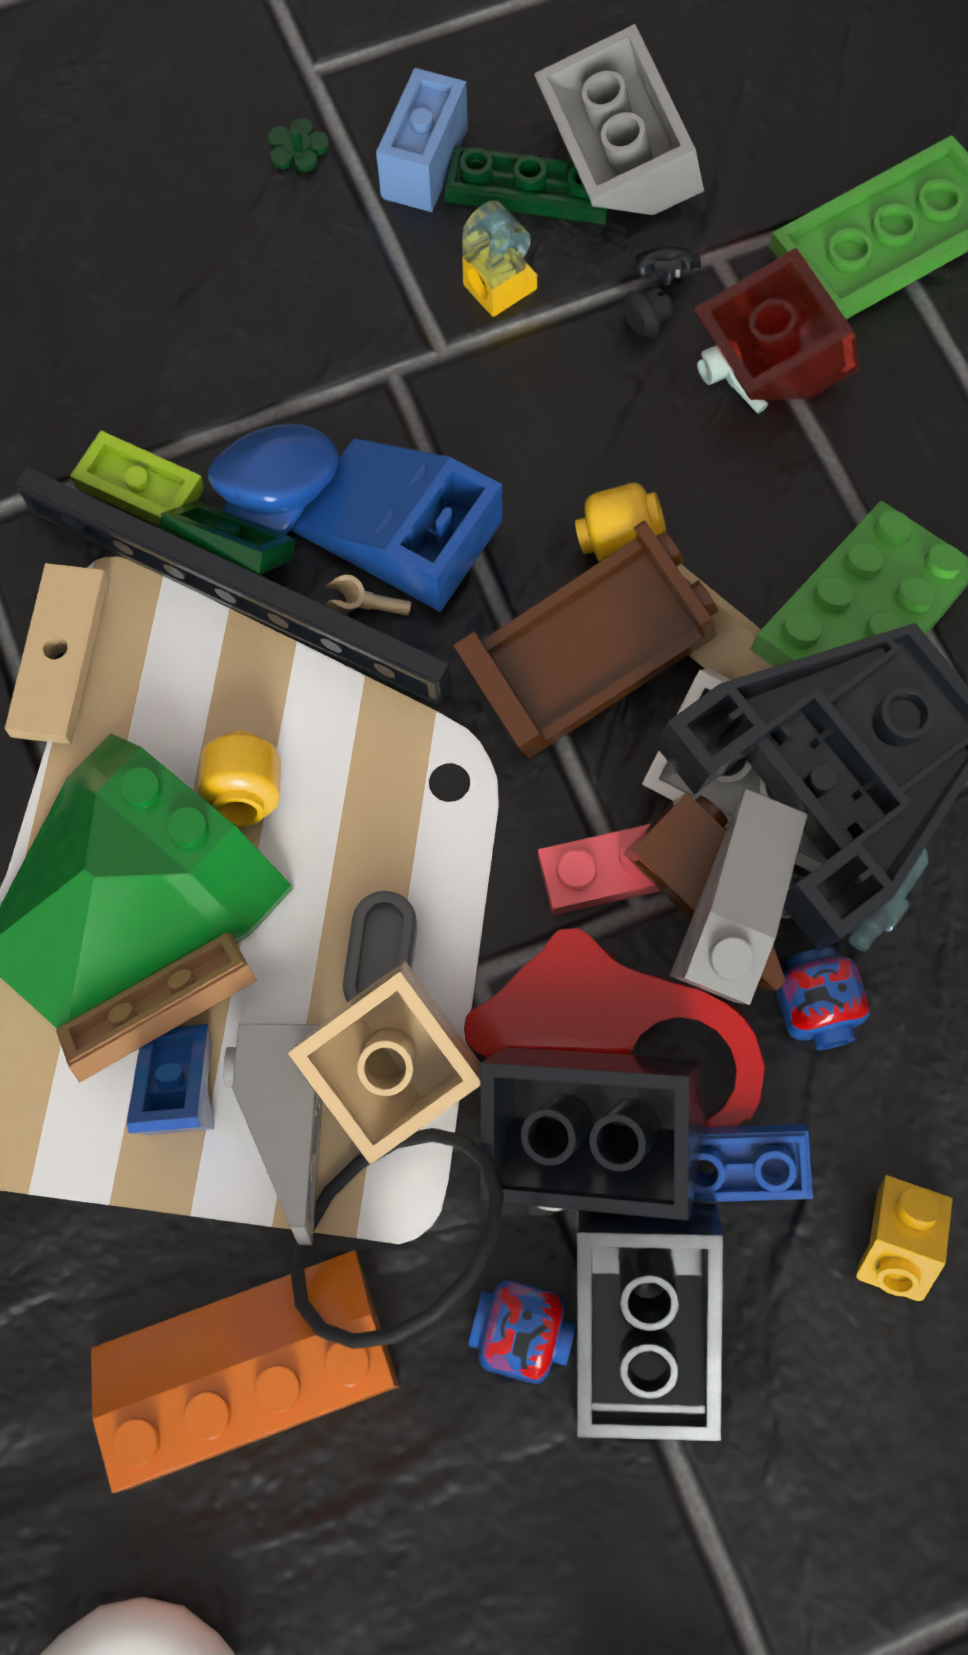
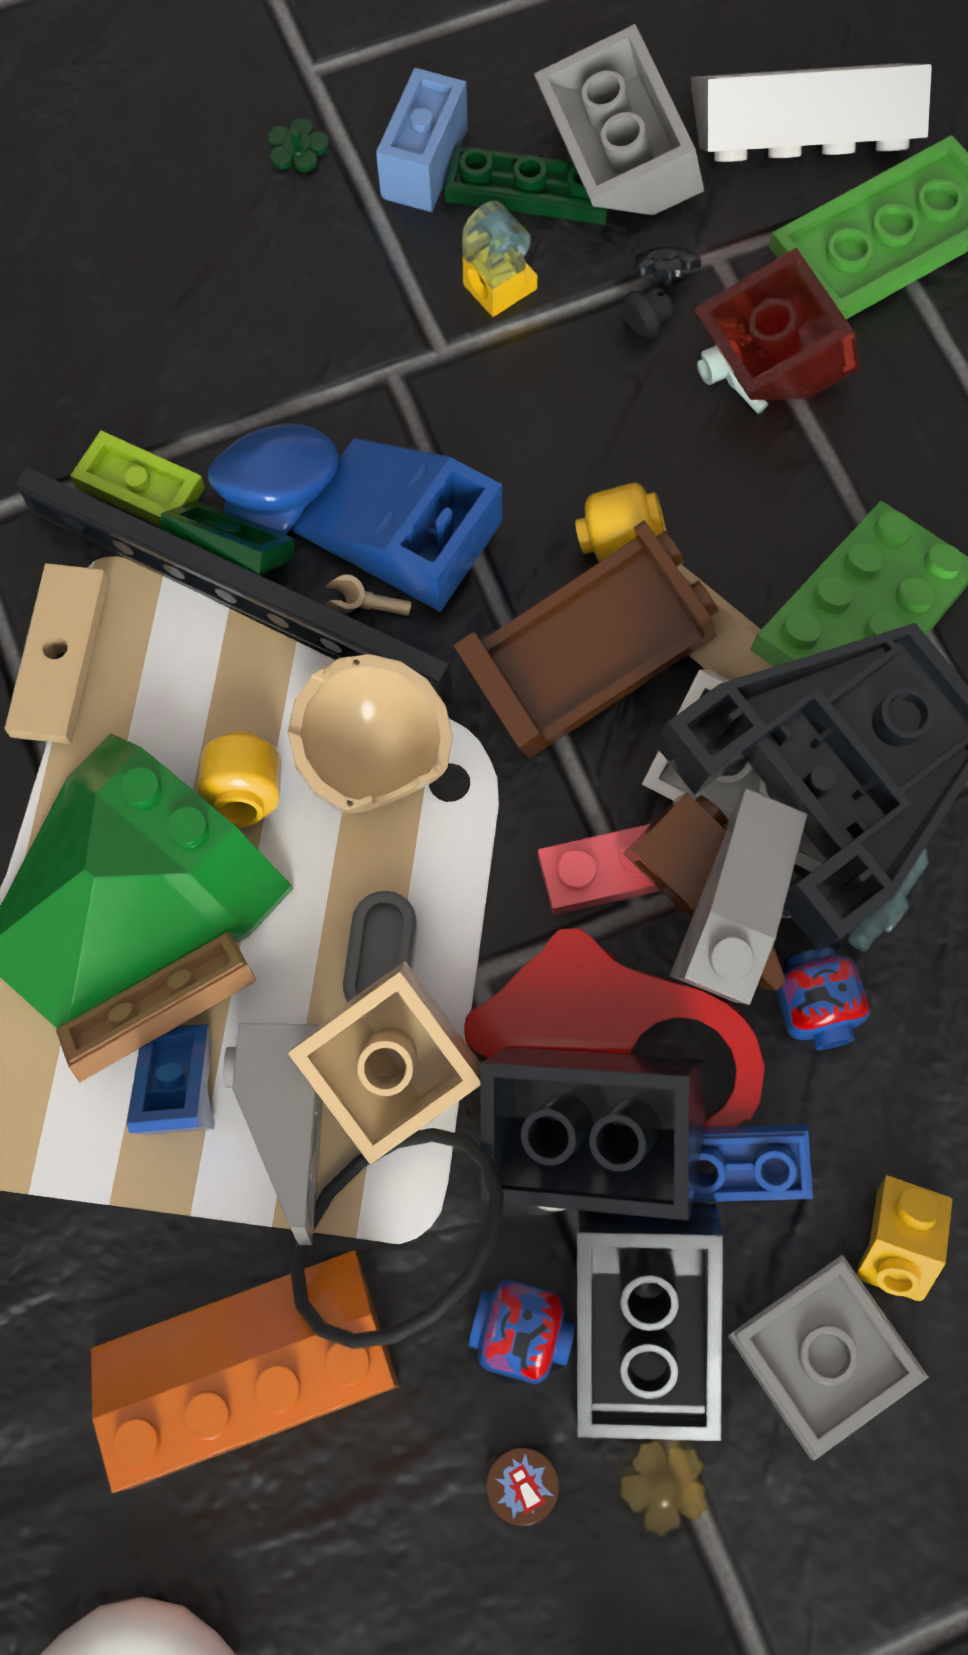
none -> tan cylinder [287,654,453,813]
none -> tile [487,1447,559,1526]
none -> clear yellow plant [620,1440,708,1536]
none -> white slope [691,63,932,162]
none -> light grey tile [727,1255,929,1460]

